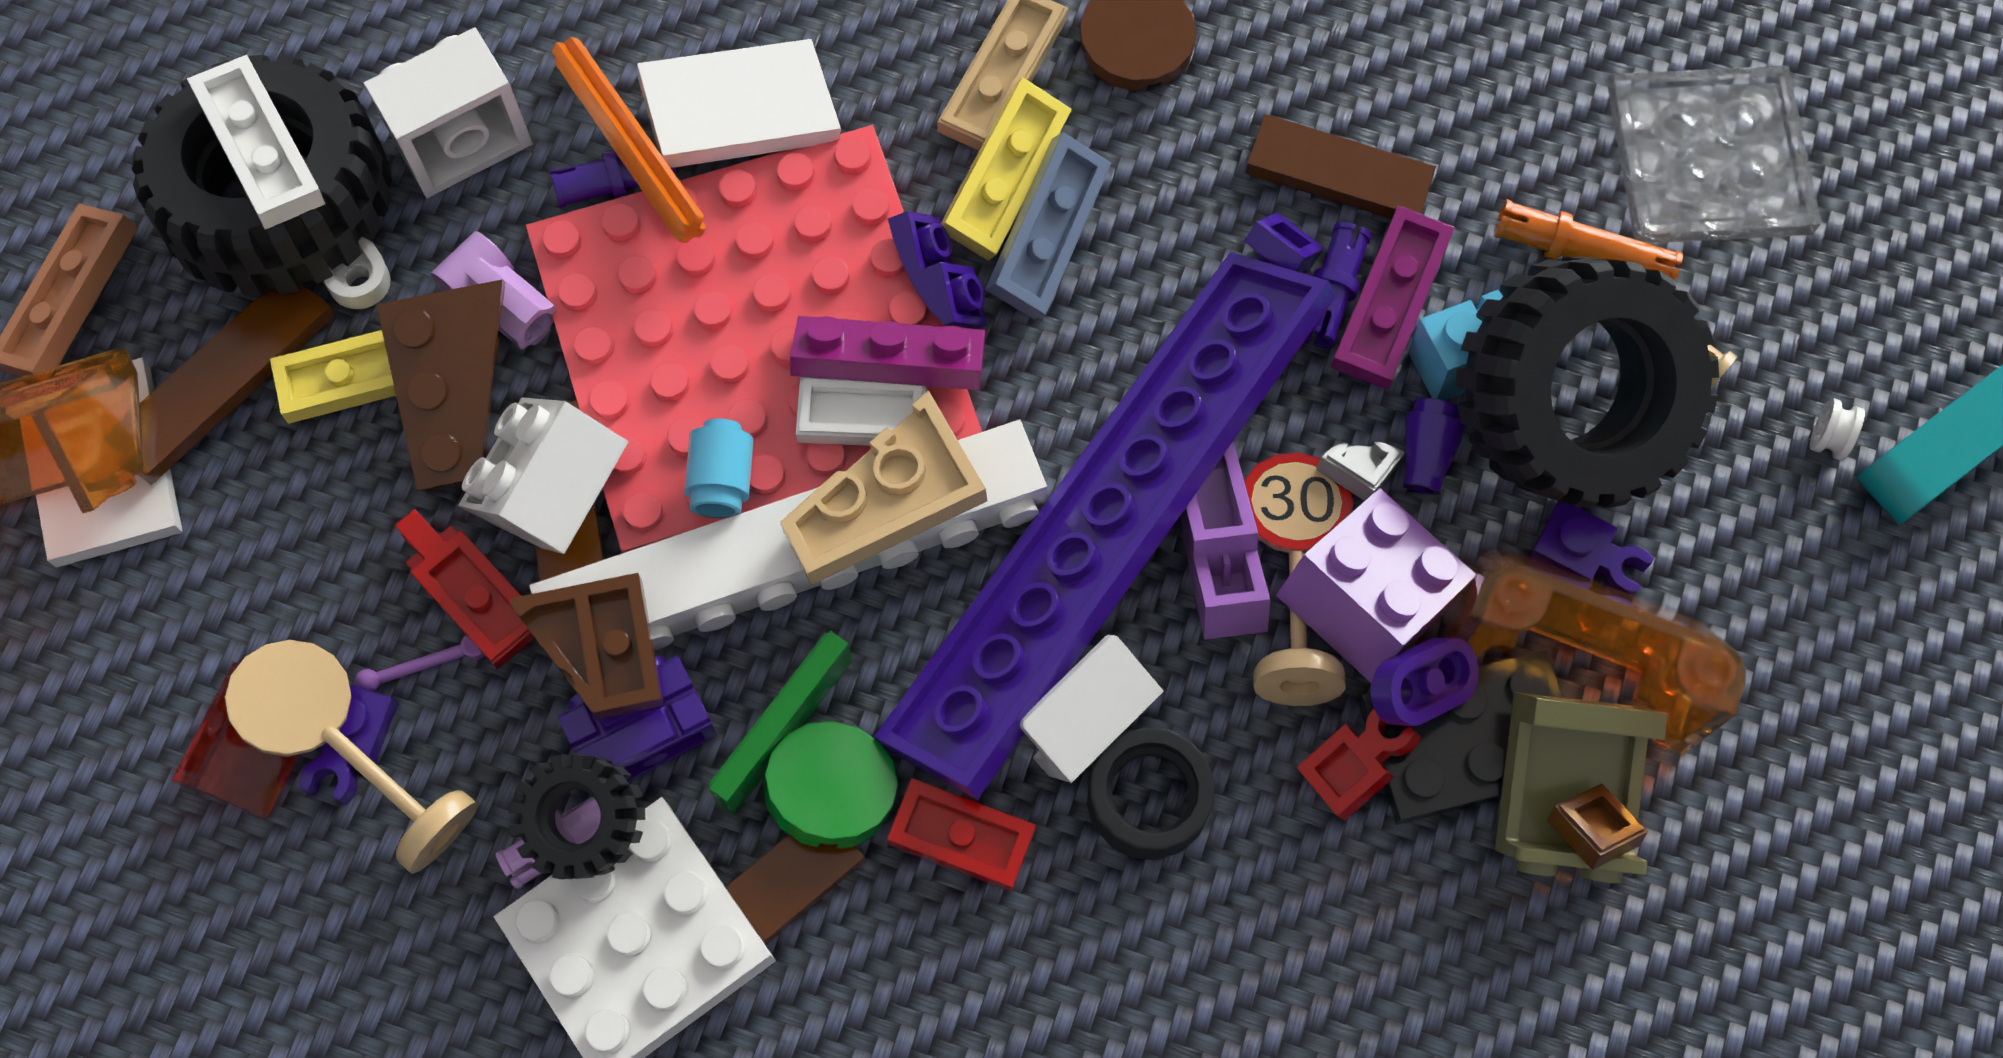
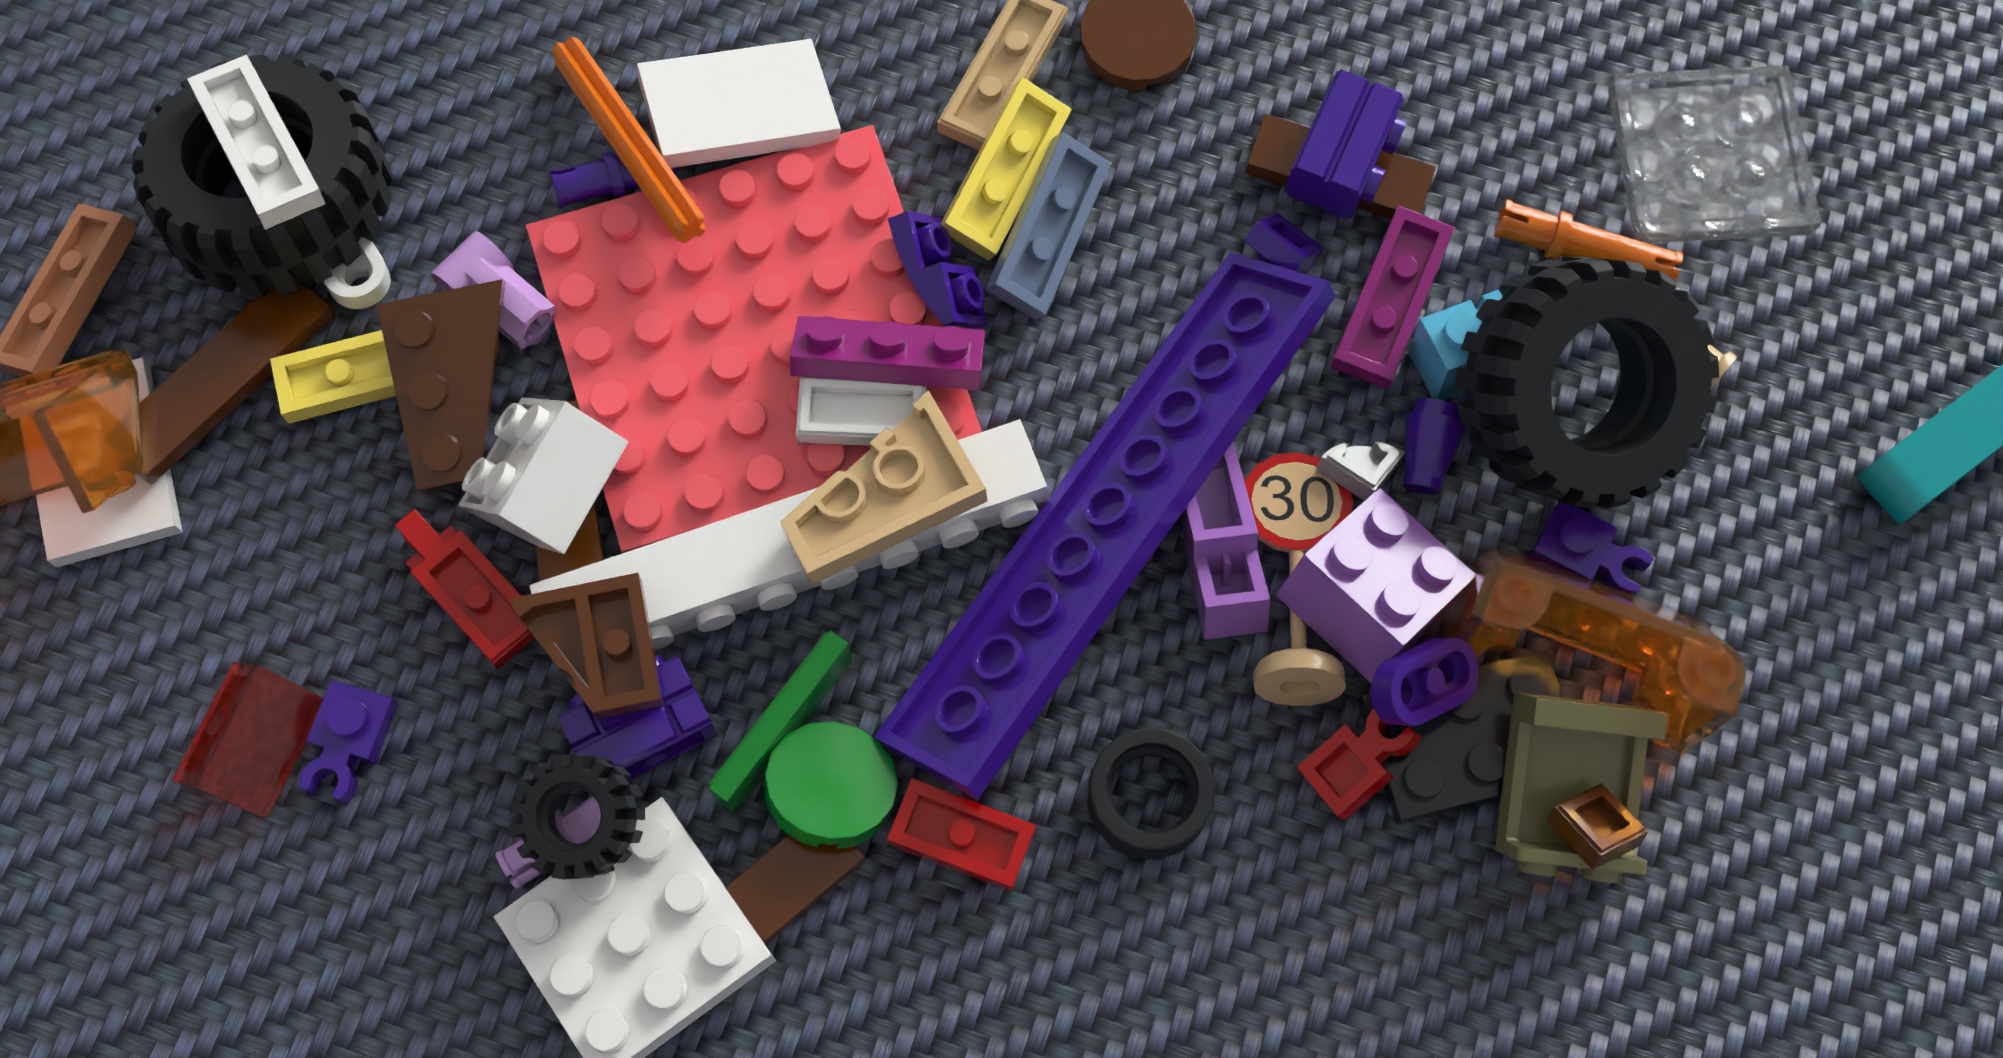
tan piece [225,640,478,874] -> none
medium lavender hinge [354,635,485,692] -> none
white brick [363,27,533,199] -> none
medium azure brick [684,418,754,519] -> none
white panel [1020,635,1164,783] -> none
dark purple pin [1304,222,1372,348] -> none
white bush [1810,398,1865,461] -> none
none -> dark purple brick [1285,69,1408,220]

